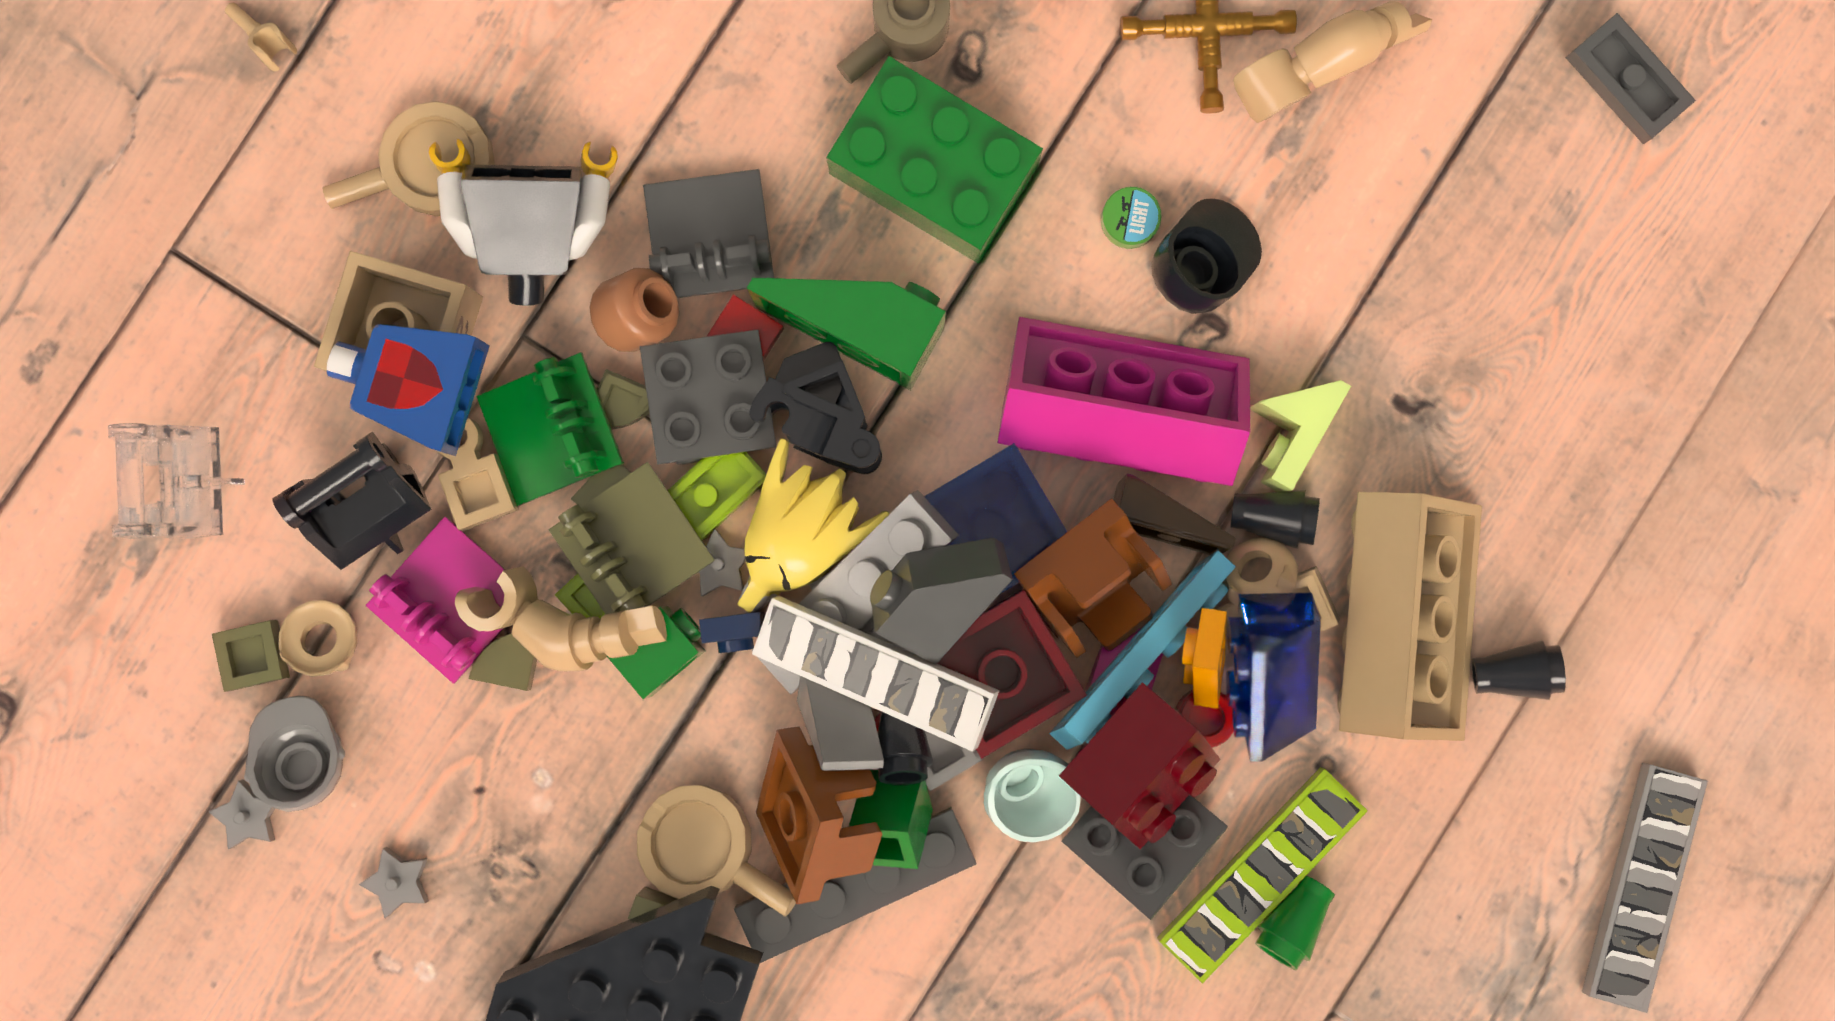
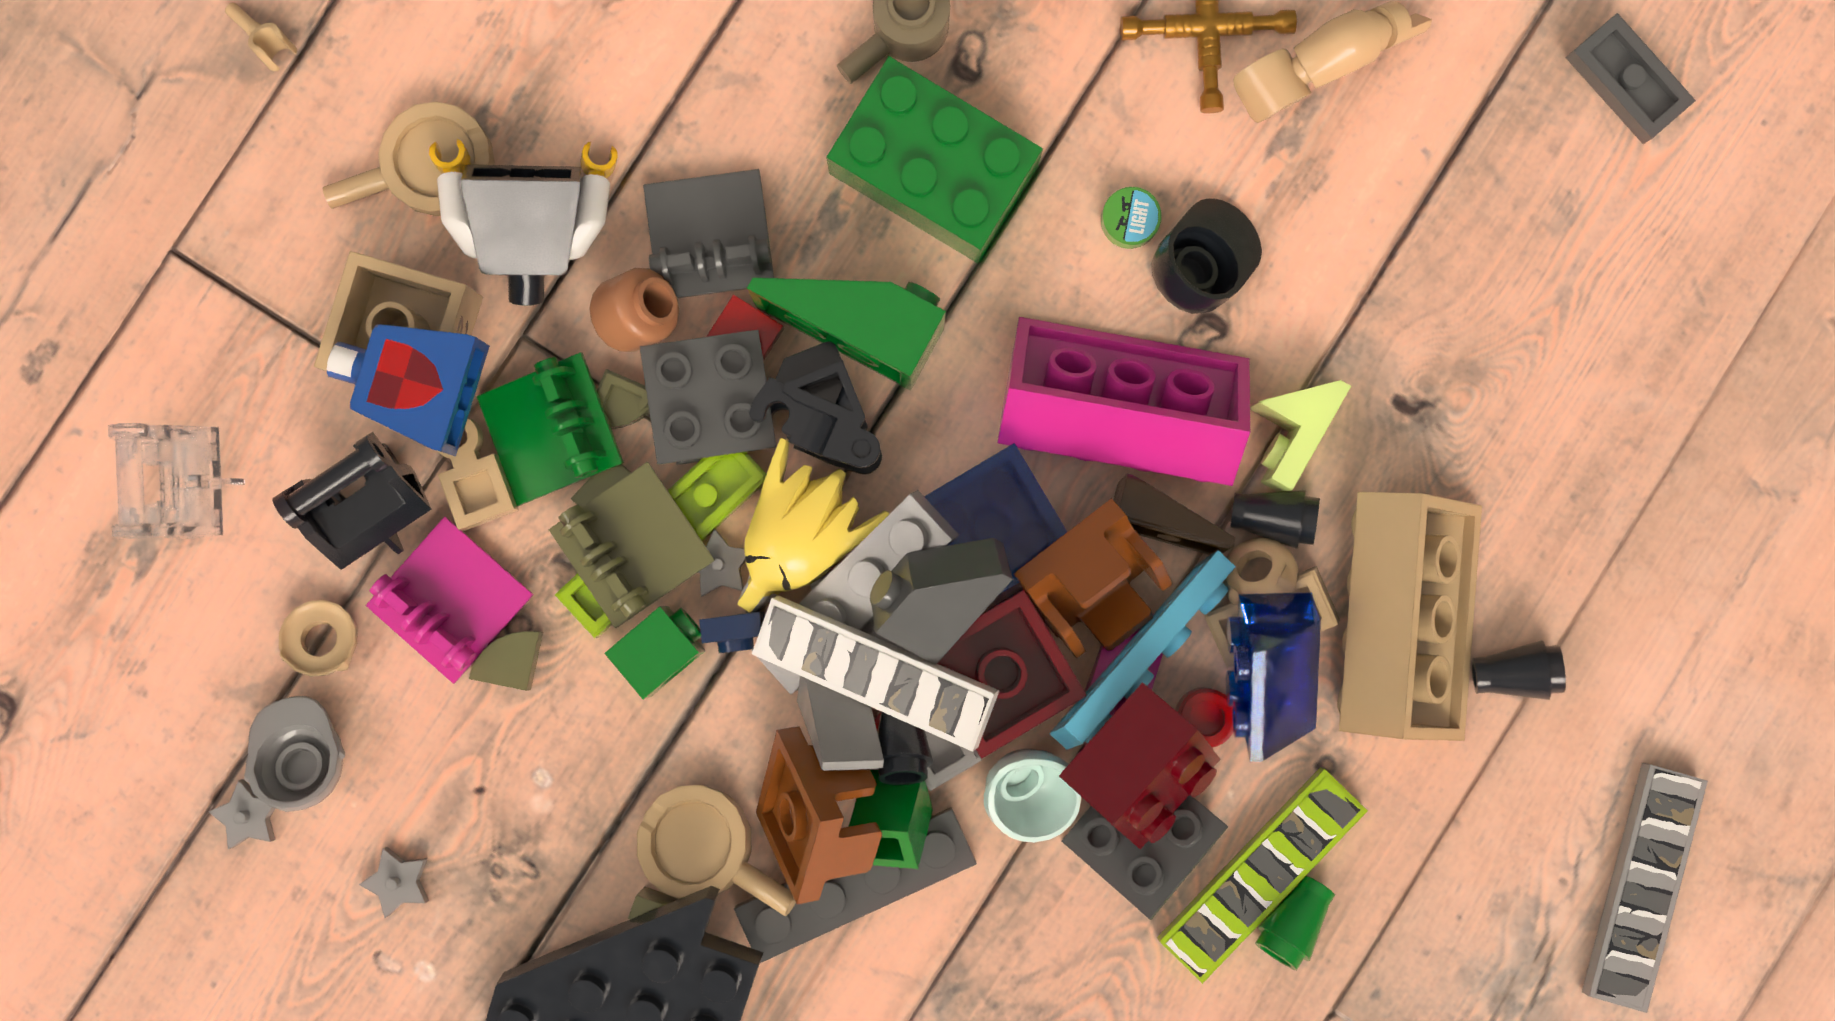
olive tile [212,620,290,692] -> none
tan piece [455,566,667,672] -> none
light orange plate [1182,608,1227,709] -> none

